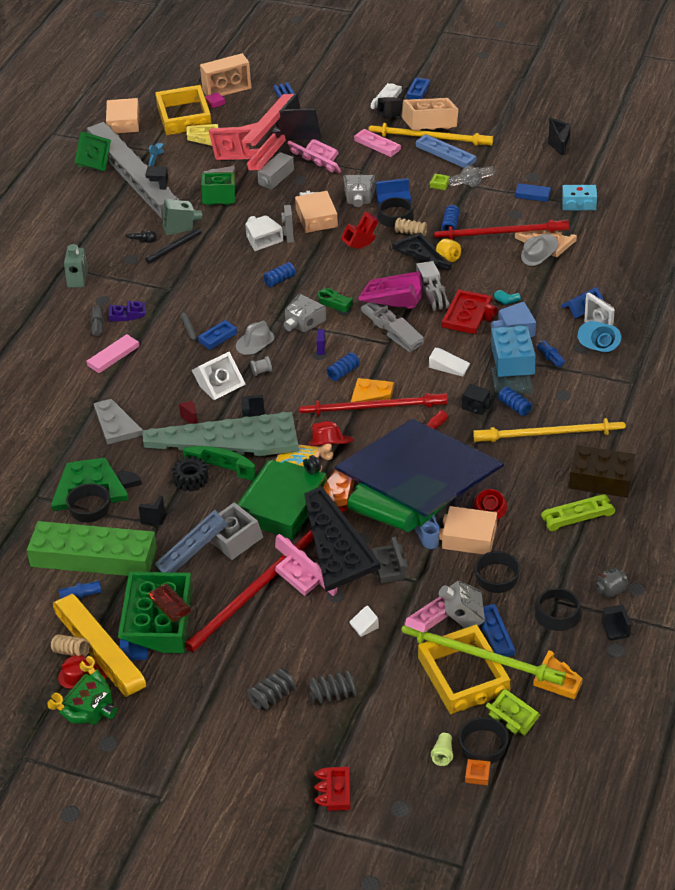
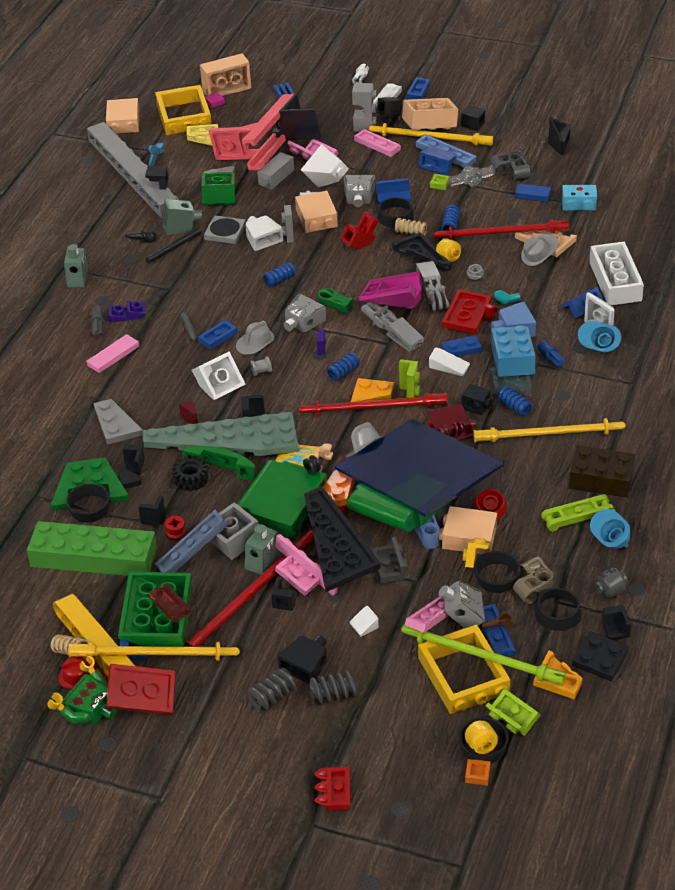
blue pin [59,580,102,599] -> none
green bracket [74,132,111,171] -> none
red piece [308,421,354,446] -> none
yellowish green cone [431,733,453,766] -> none
none -> yellow bar [68,642,240,661]
none -> red plate [106,664,175,715]
none -> black panel [121,444,145,475]
none -> red wheel [165,516,186,541]
none -> tile [204,215,246,244]
none -> sand green torso [245,524,280,575]
none -> black panel [271,577,298,611]
none -> black torso [277,635,327,684]
none -> white slope [301,144,349,188]
none -> light grey piece [346,422,384,458]
none -> white pin [352,64,369,83]
none -> light grey arch [352,83,377,132]
none -> lime bracket [399,359,421,398]
none -> blue panel [419,146,457,175]
none -> dark red hinge [427,403,476,445]
none -> blue plate [442,336,482,357]
none -> black panel [461,106,485,131]
none -> yellow bracket [463,538,491,568]
none -> yellow head [465,720,498,754]
none -> light grey plate [467,264,484,280]
none -> reddish brown hand [482,612,513,629]
none -> dark grey piece [490,151,530,180]
none -> dark tan piece [513,556,553,605]
none -> black plate [572,631,629,682]
none -> white brick [590,242,644,305]
none -> dark azure piece [590,509,630,549]

